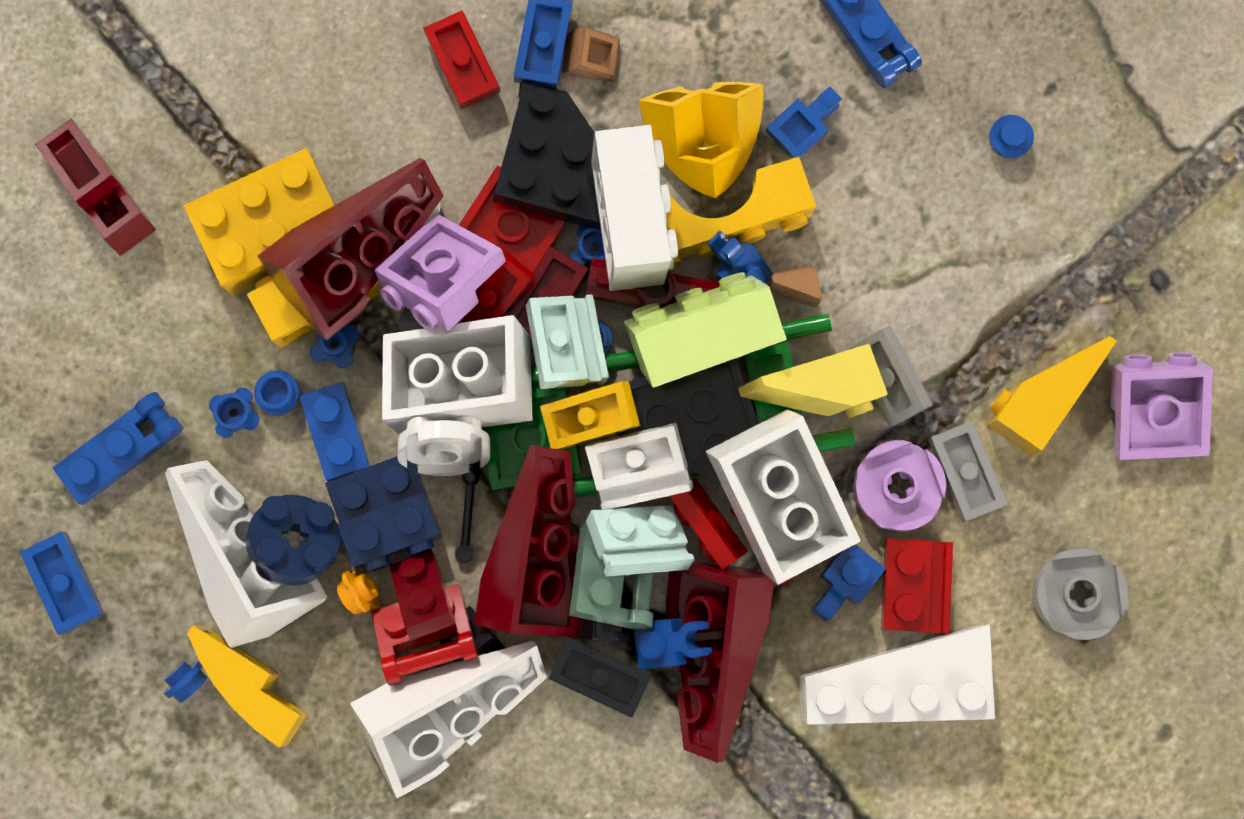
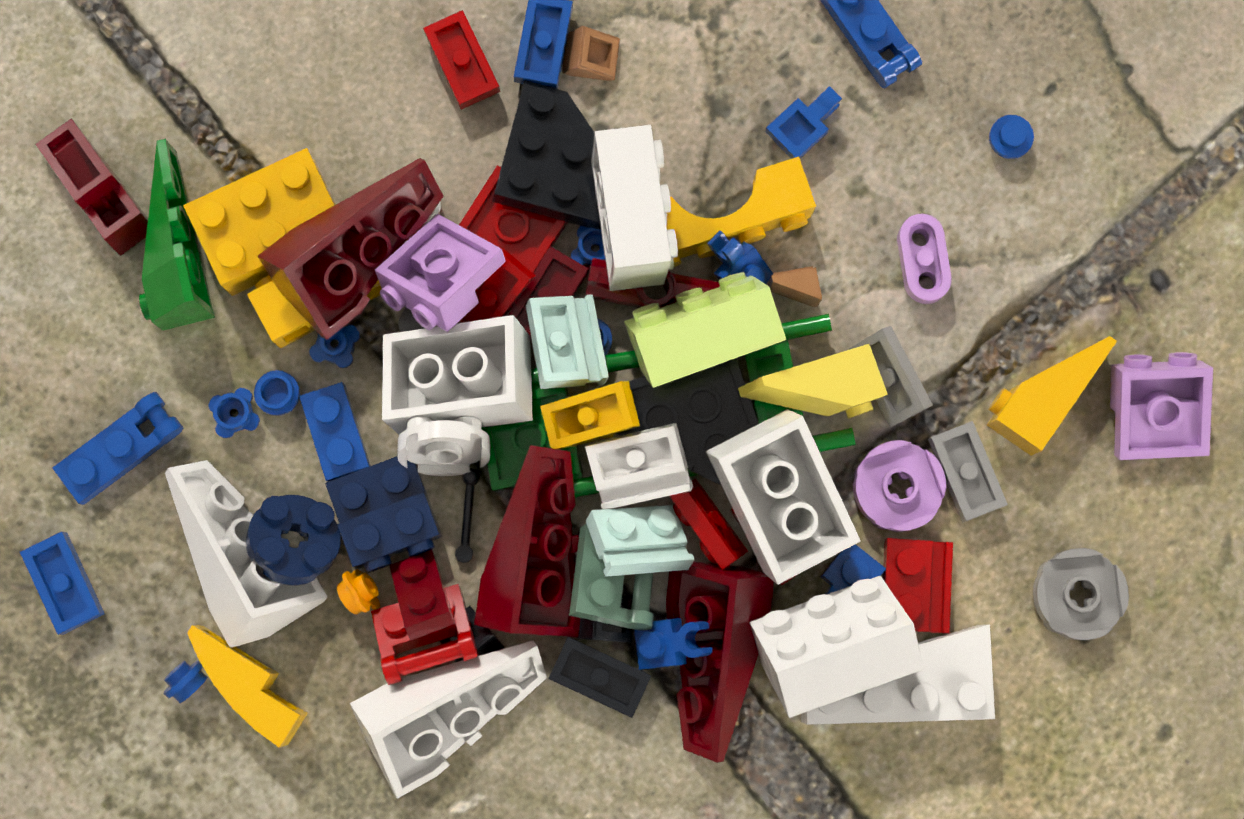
yellow brick [639,82,763,198] -> none
none -> green wedge [139,138,215,331]
none -> white brick [750,576,924,718]
none -> lavender plate [897,214,951,304]

